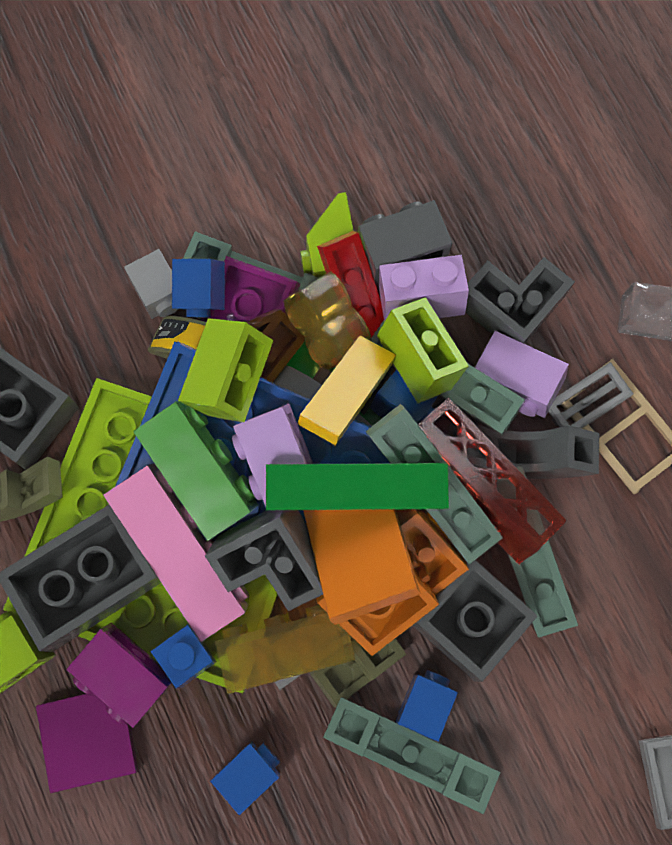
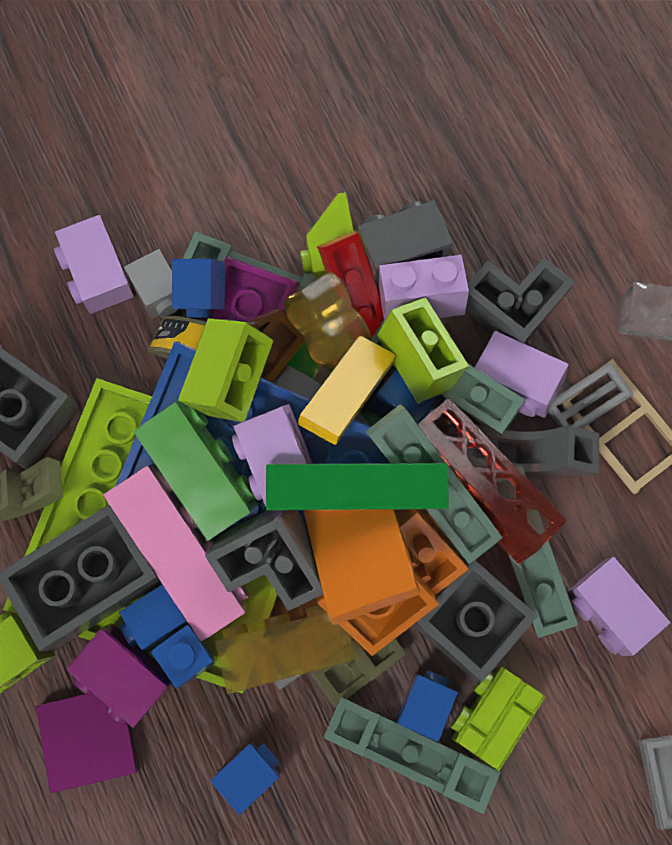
none -> lavender brick [54,215,134,314]
none -> blue brick [119,584,189,651]
none -> lime brick [450,667,545,771]
none -> lavender brick [567,556,671,656]

